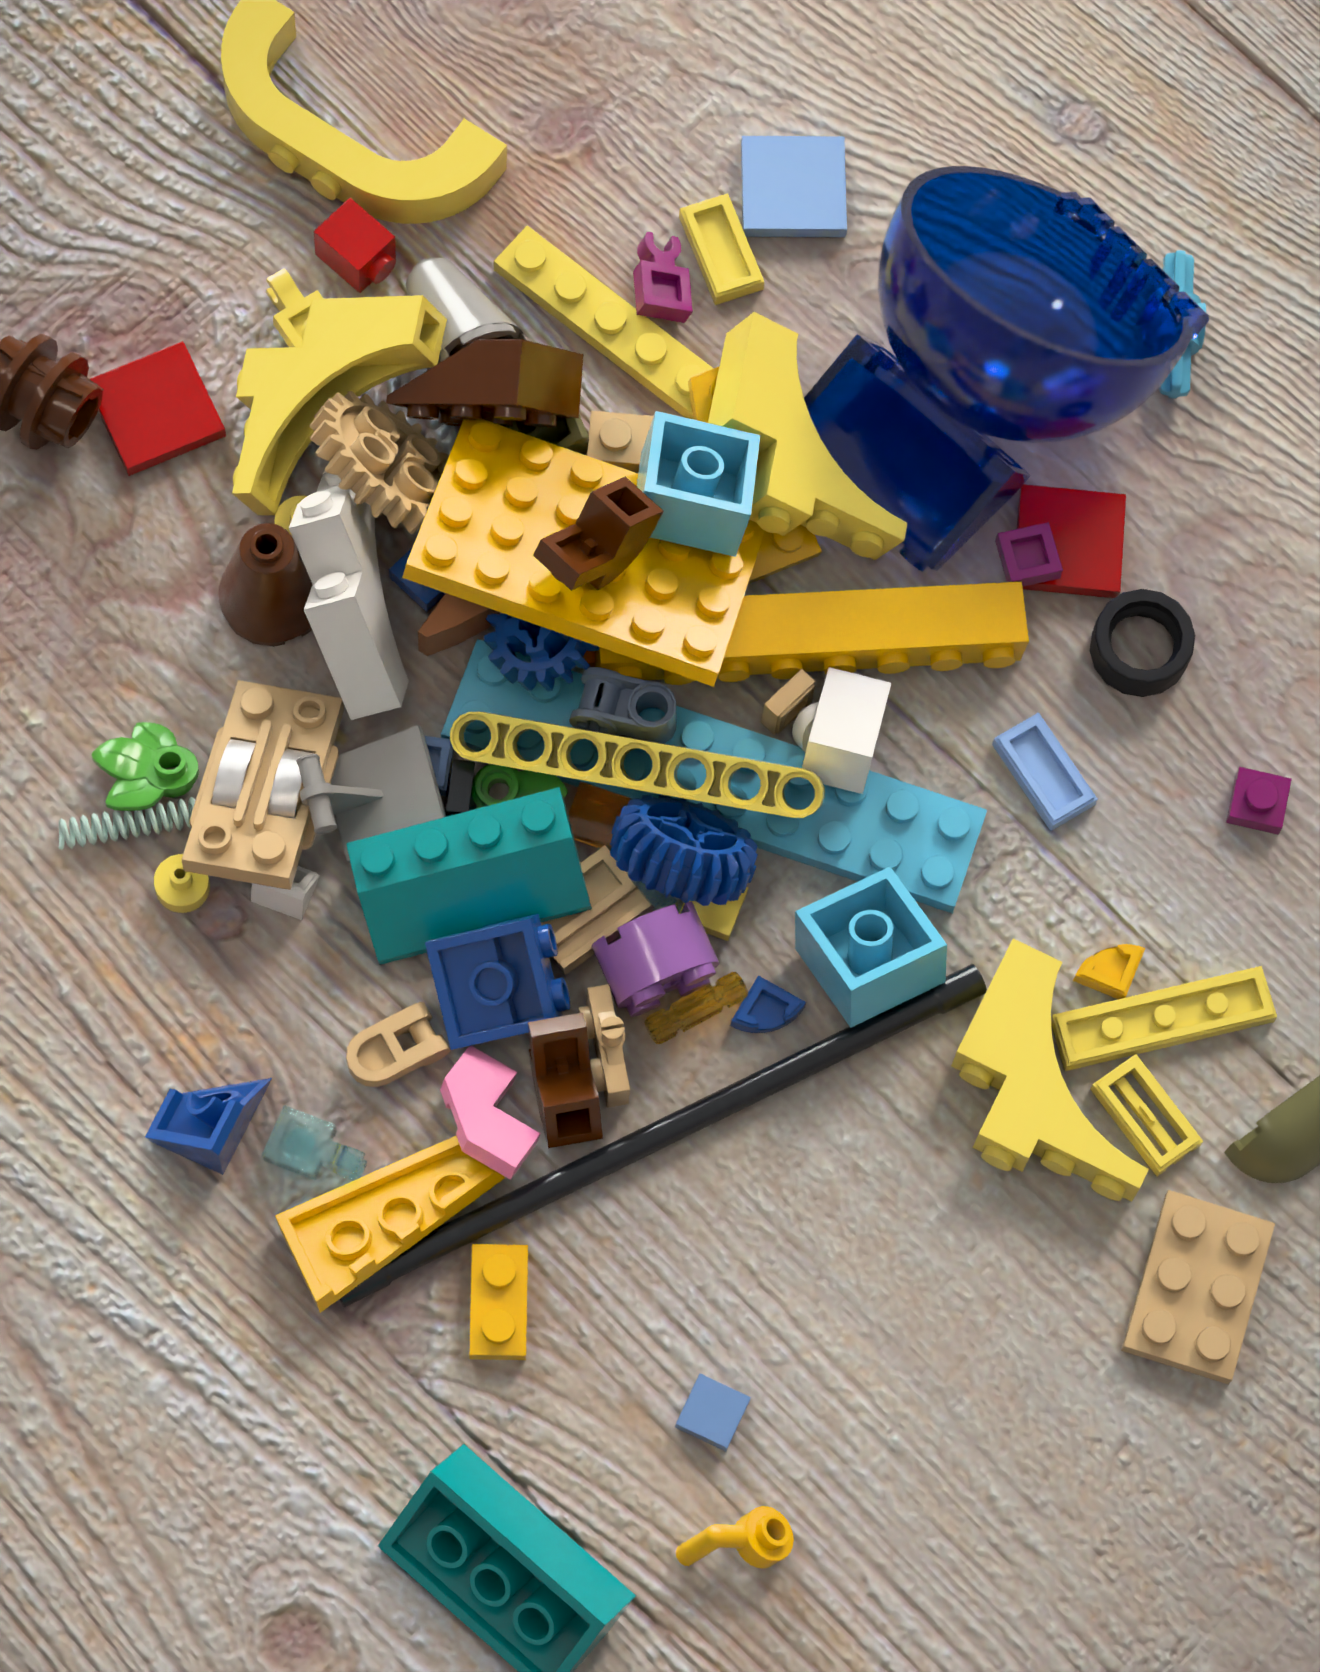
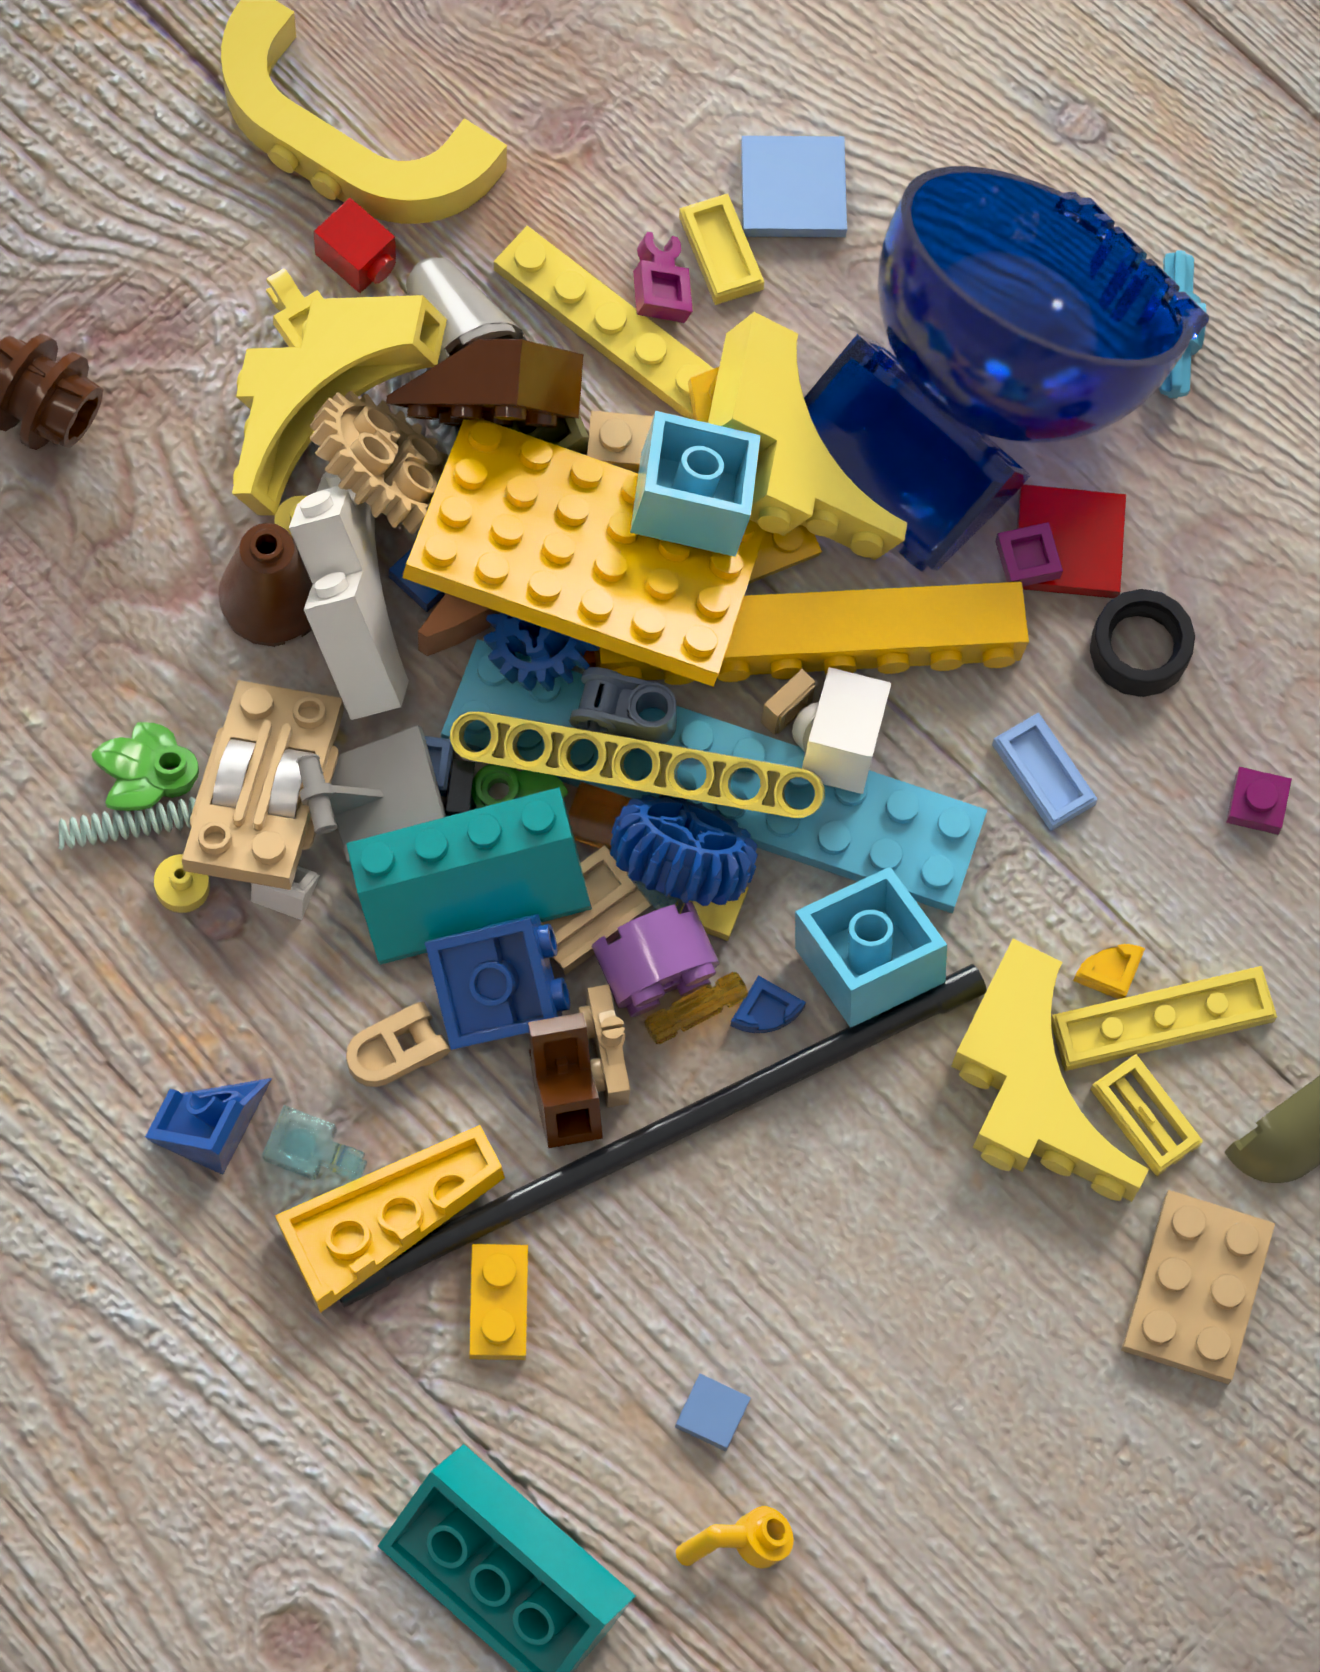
red tile [90,341,226,476] -> none
bright pink tile [440,1045,541,1180] -> none
reddish brown brick [533,476,664,591] -> none

